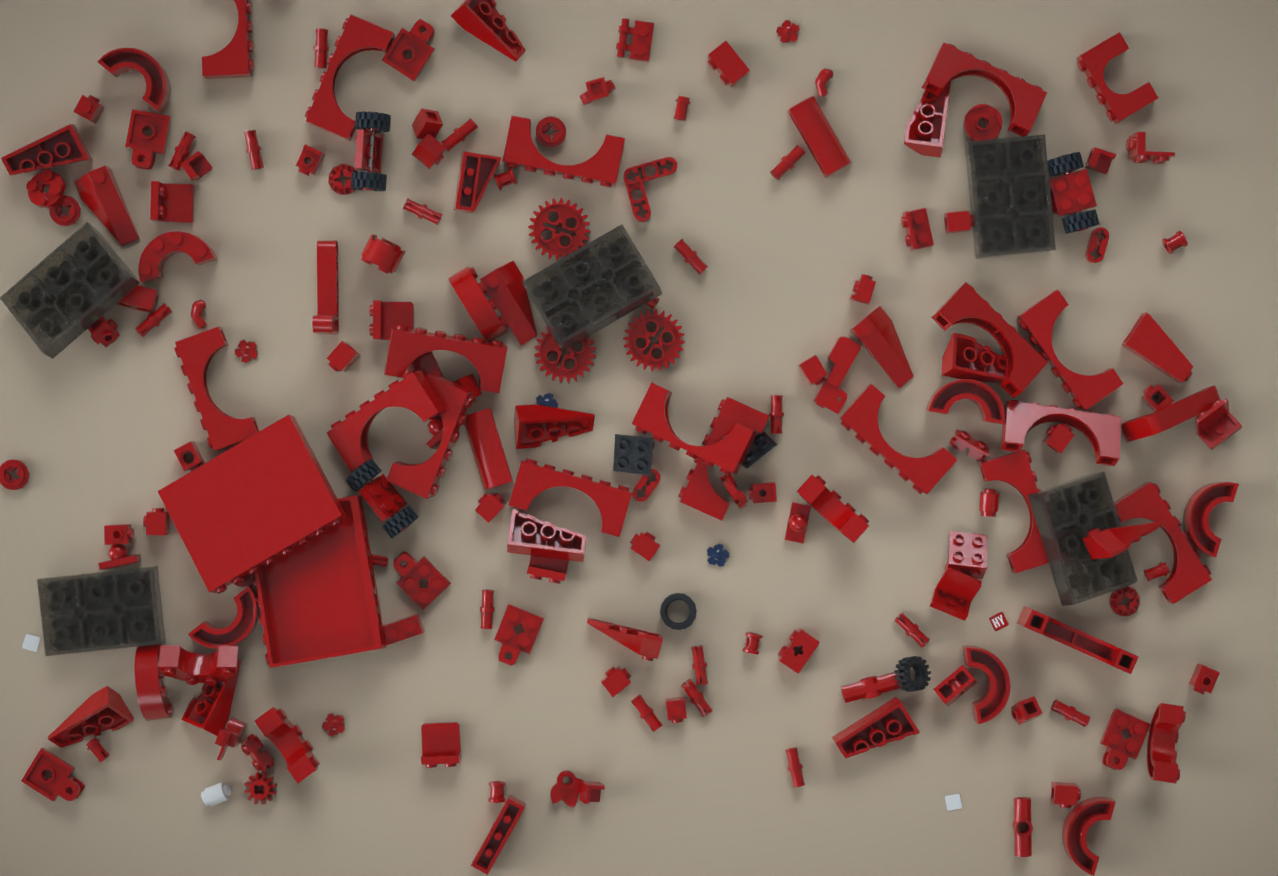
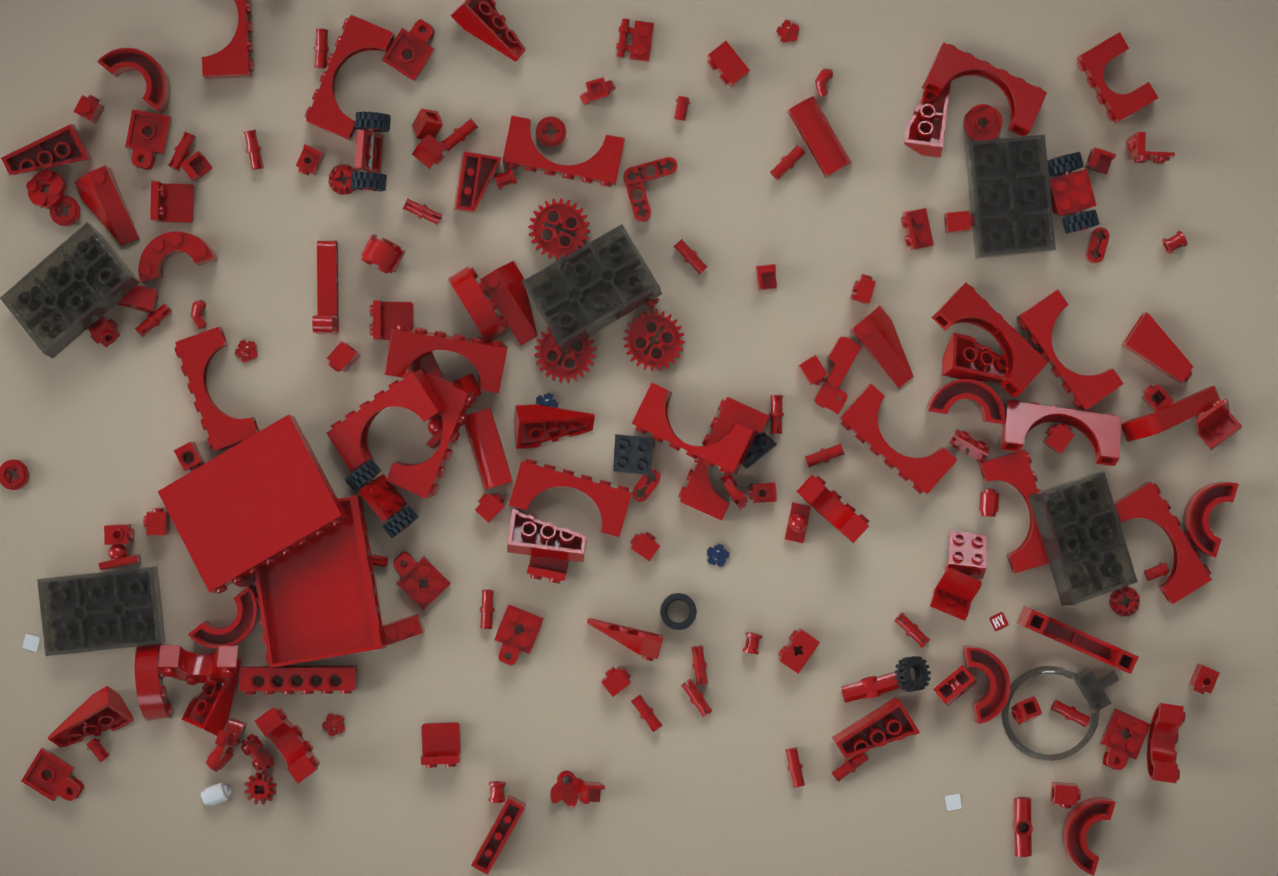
red brick [665,697,687,723] -> none
red wedge [1082,522,1162,559] -> none
none -> red brick [206,745,234,772]
none -> red brick [239,665,357,695]
none -> red panel [755,264,777,290]
none -> red pin [805,443,845,468]
none -> red pin [831,752,869,782]
none -> clear smoke brick [1001,666,1119,761]

